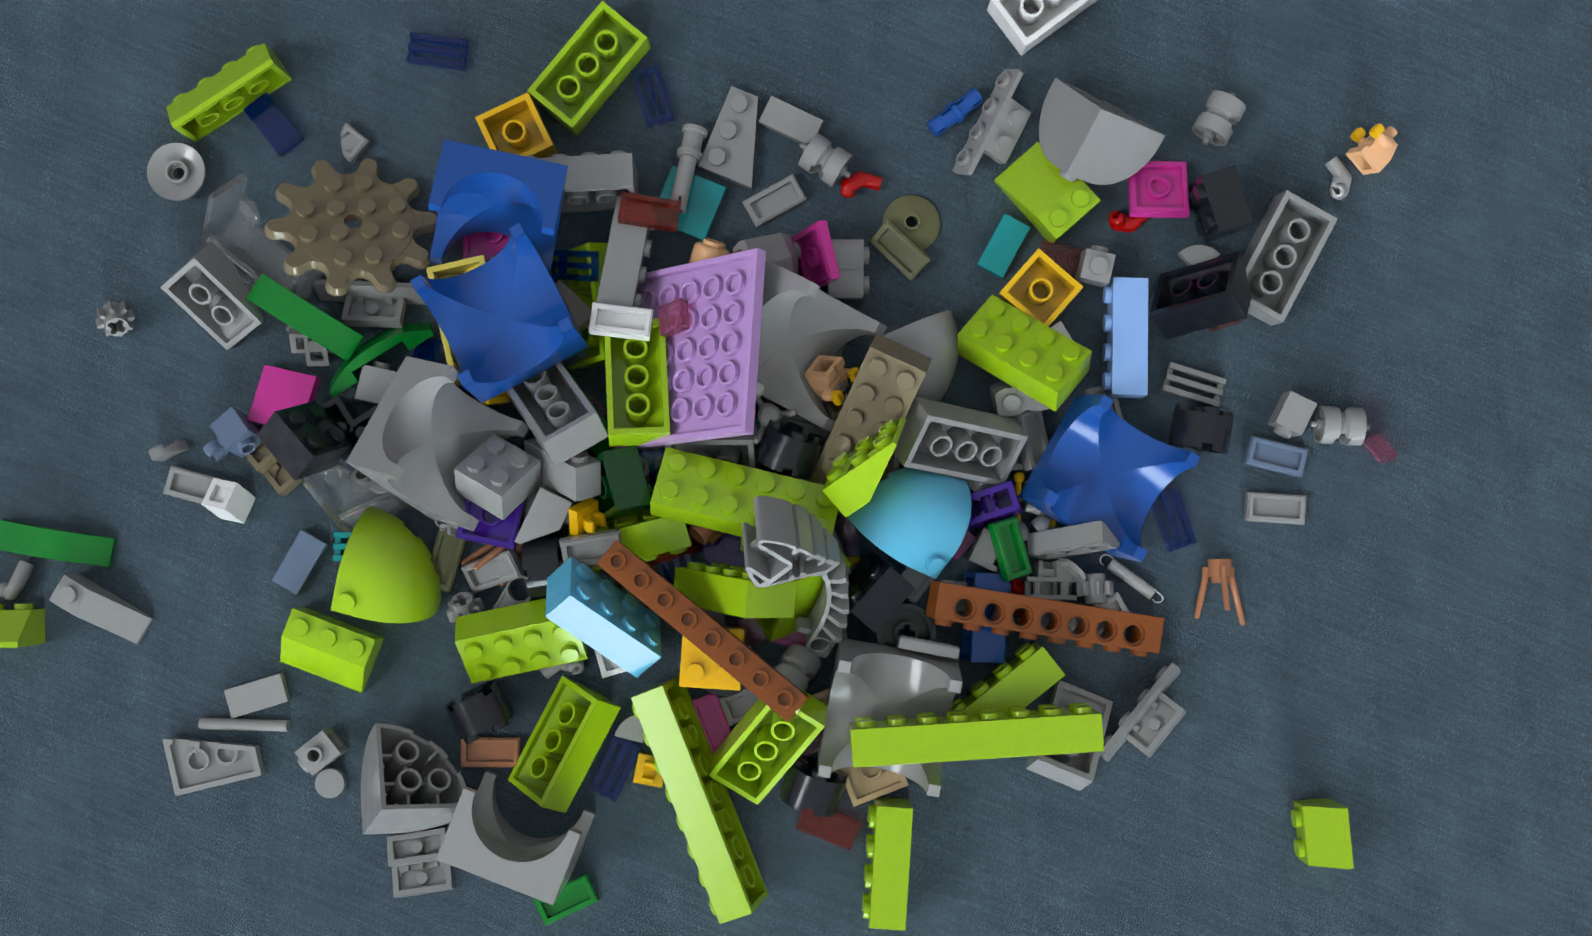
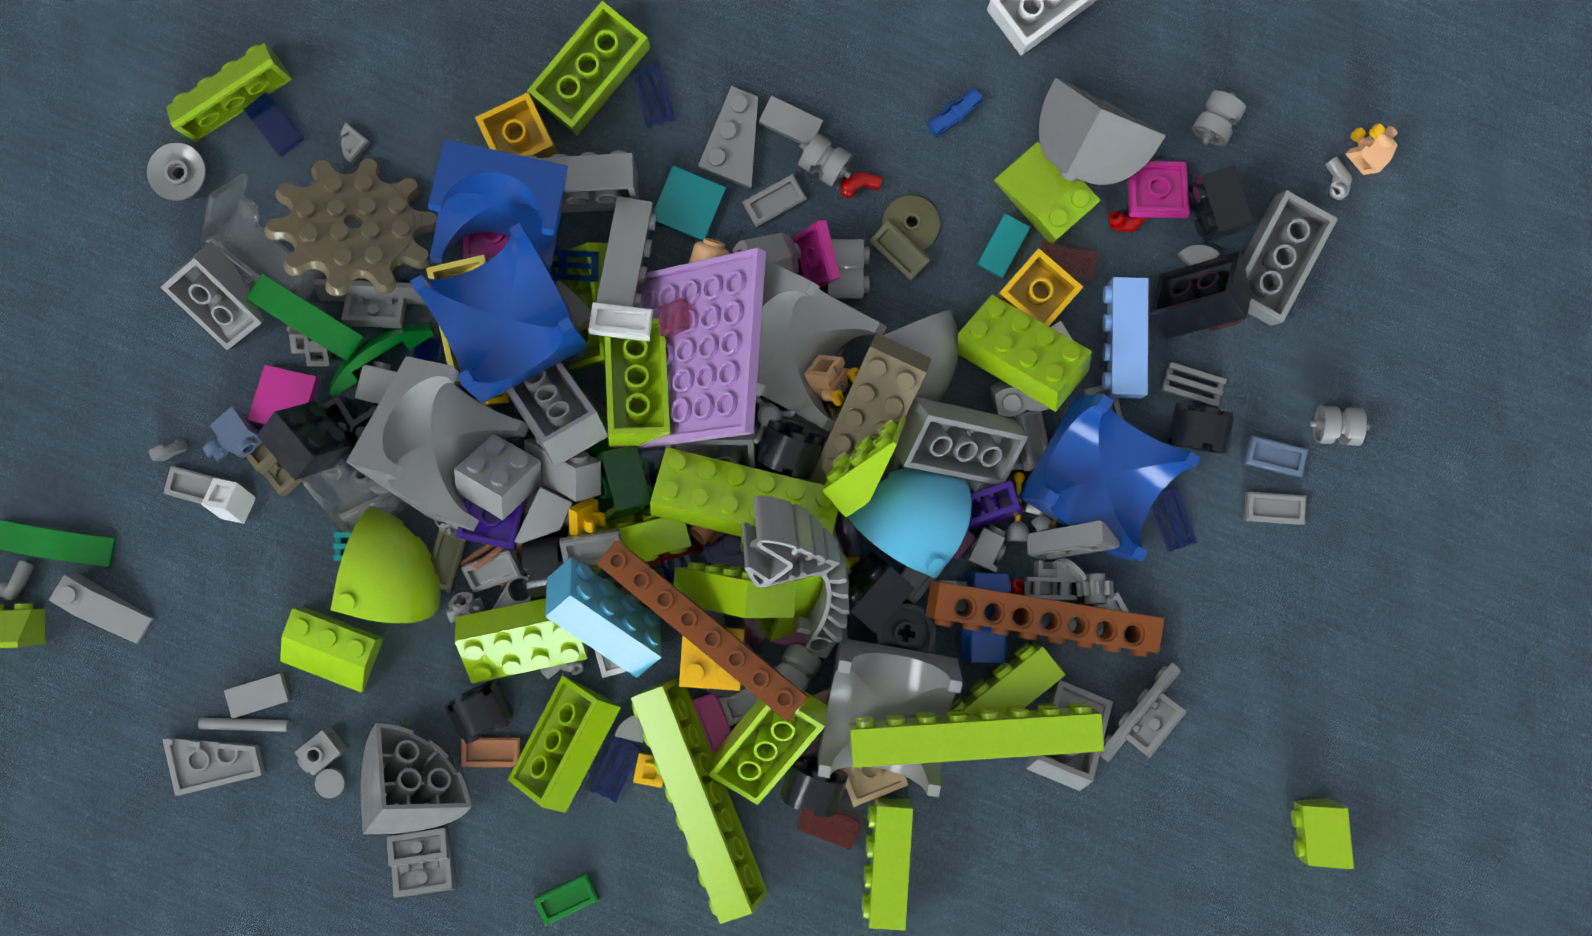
light grey gear [95,300,135,337] -> none
sand blue tile [272,530,329,595] -> none
clear blue tile [406,32,469,71] -> none
light grey piece [436,770,596,905] -> none
clear red tile [618,192,682,232] -> none
light grey pin [668,124,708,214] -> none
light grey tile [896,635,960,659] -> none
light grey bracket [953,69,1031,175] -> none
green tile [987,516,1032,581] -> none
light grey brick [1075,245,1116,287] -> none
white piece [1099,554,1163,603] -> none
nougat plant [1194,559,1245,626] -> none
light grey brick [1267,391,1317,439] -> none
clear pink tile [1362,433,1398,464] -> none

